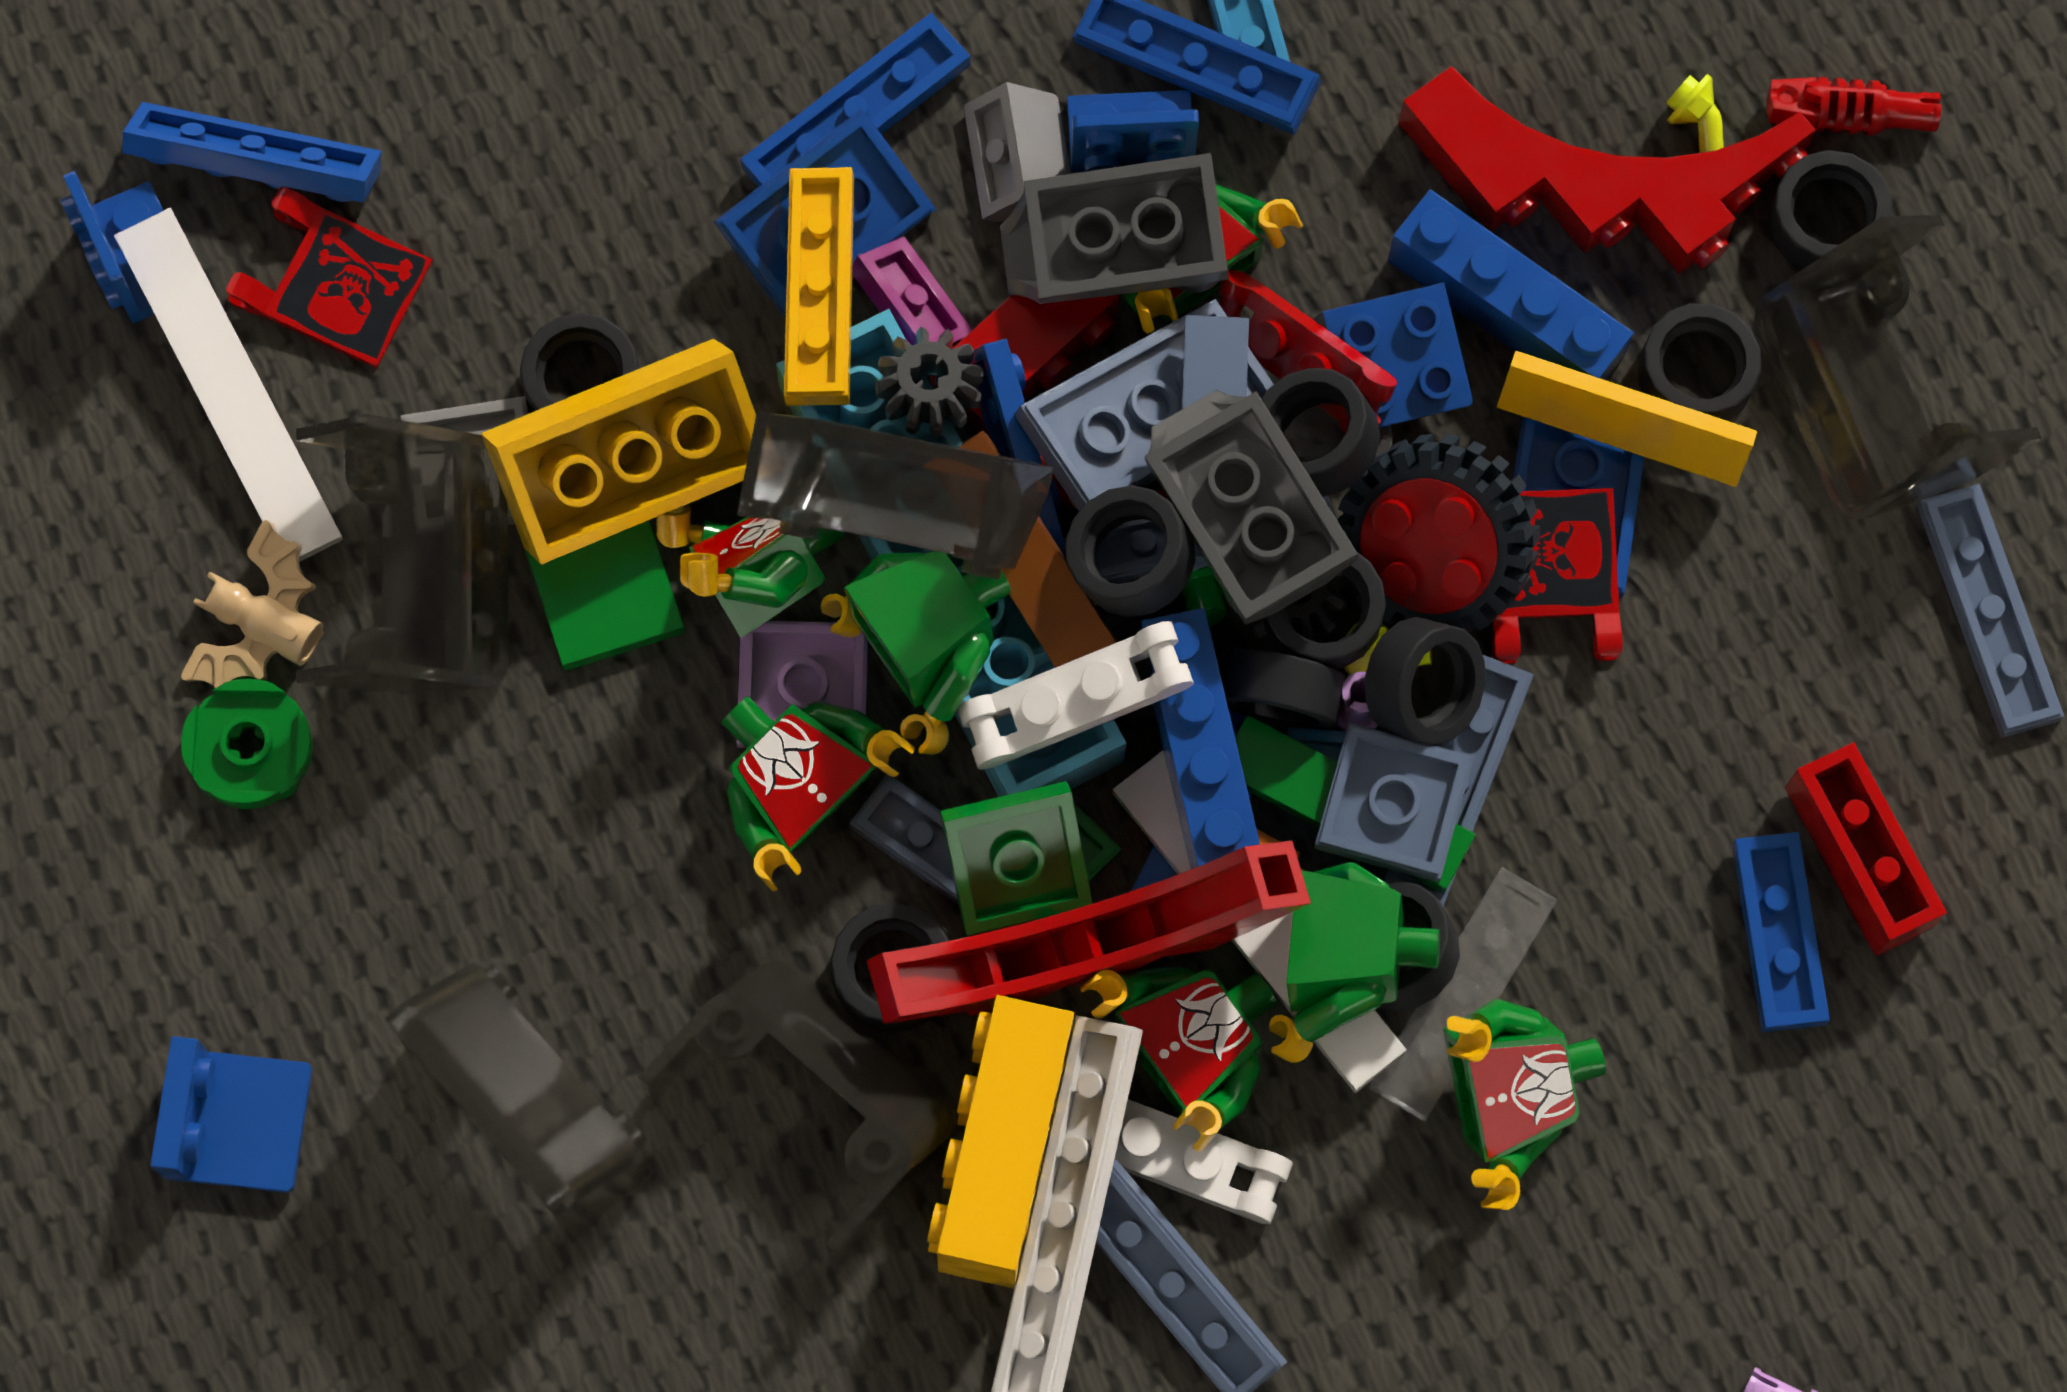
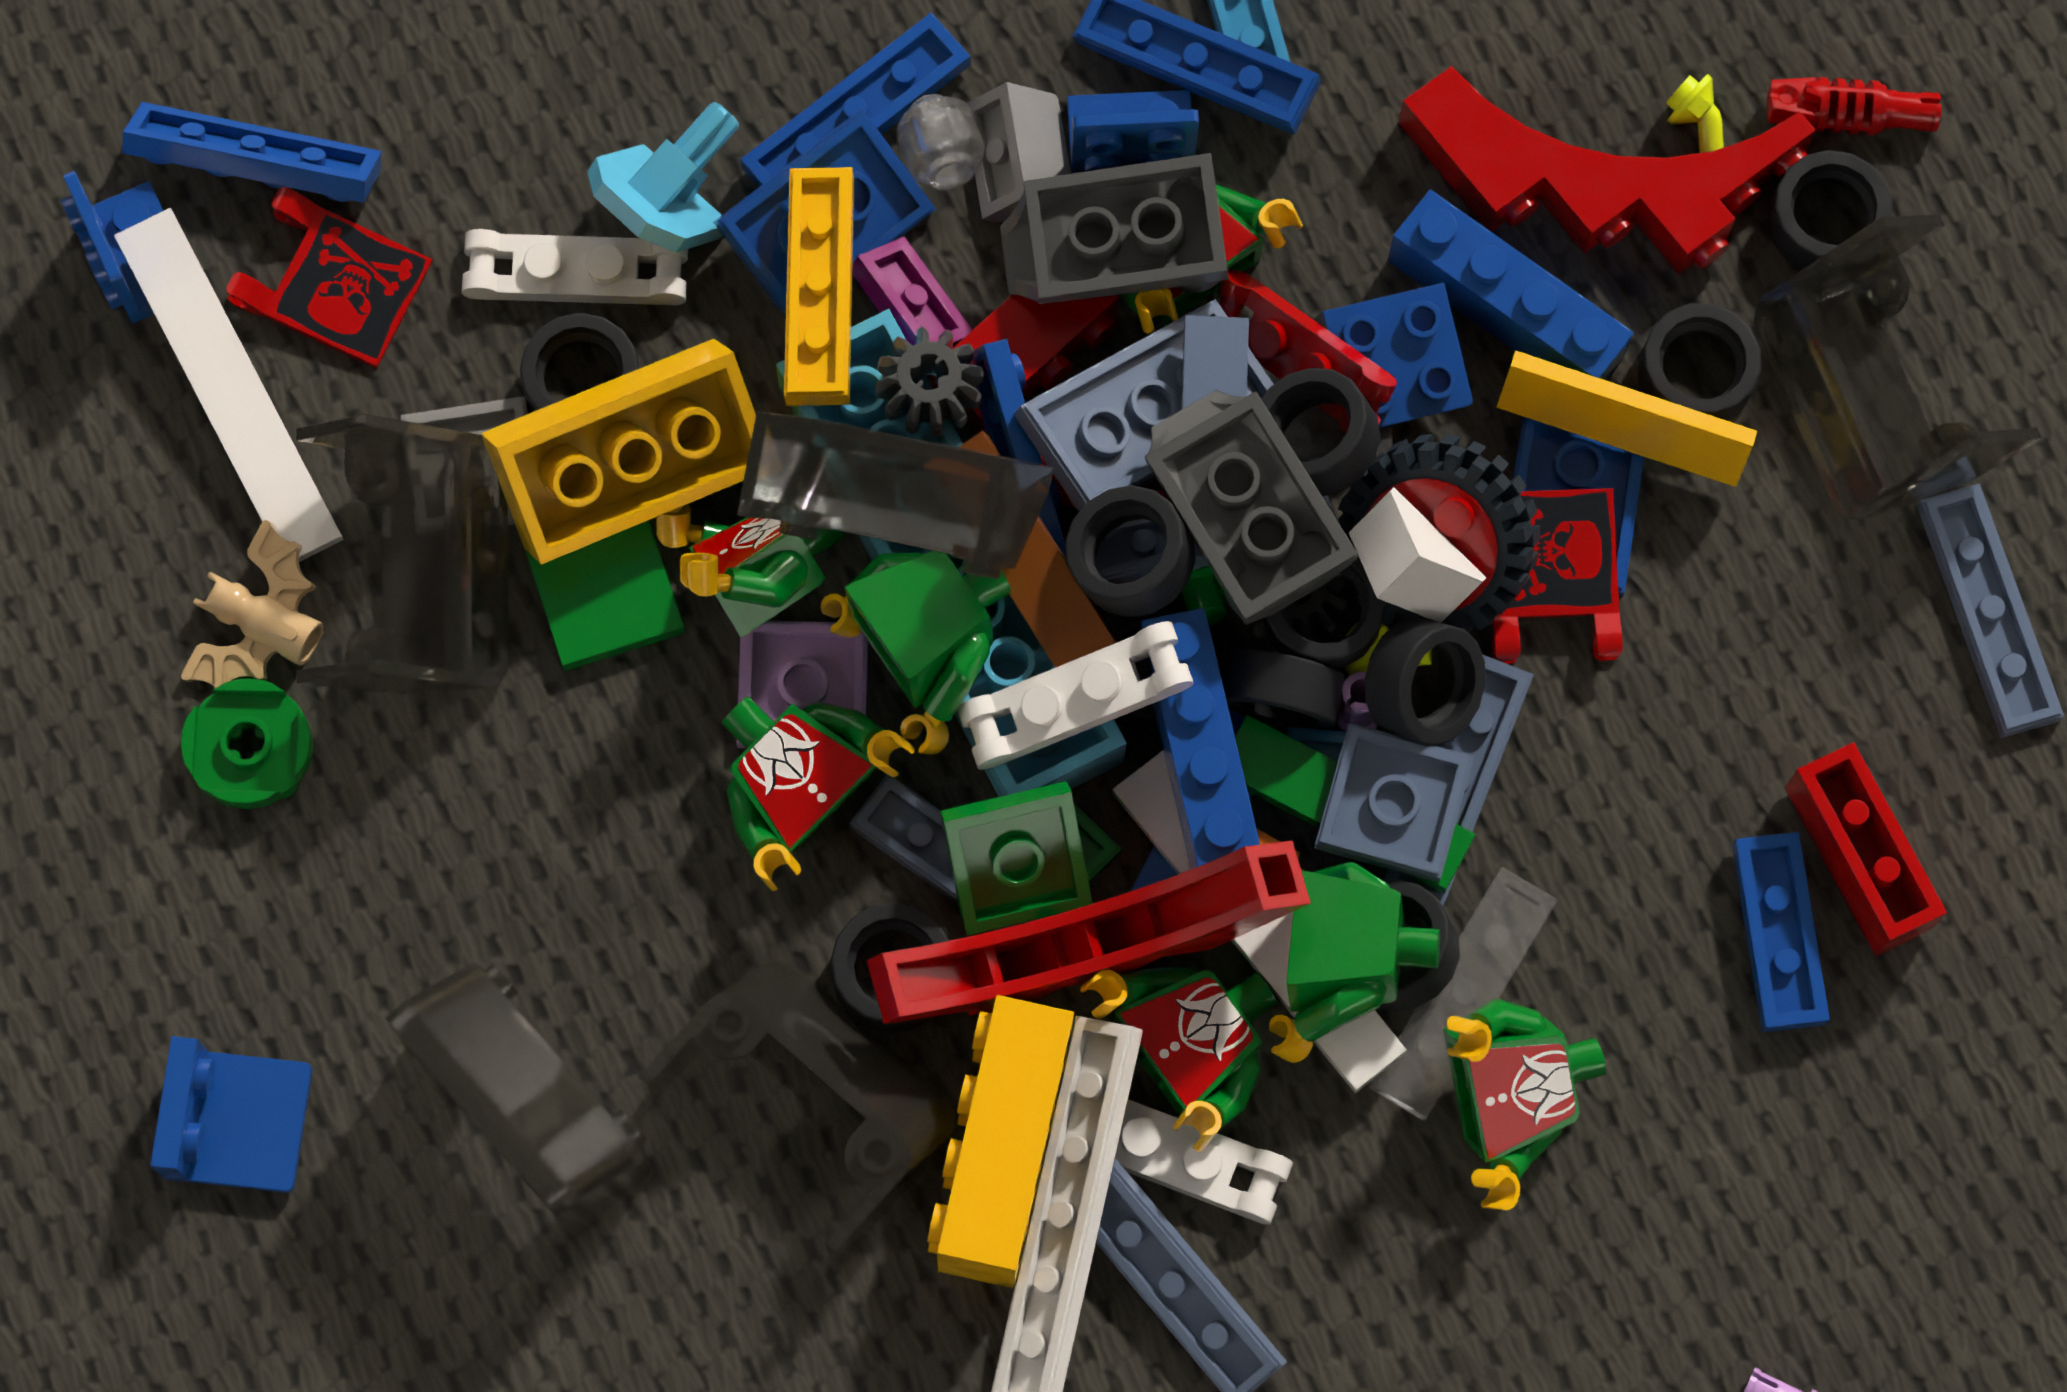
none -> white plate [461,229,688,305]
none -> medium azure piece [587,102,739,253]
none -> clear head [896,94,985,190]
none -> white slope [1349,487,1486,623]

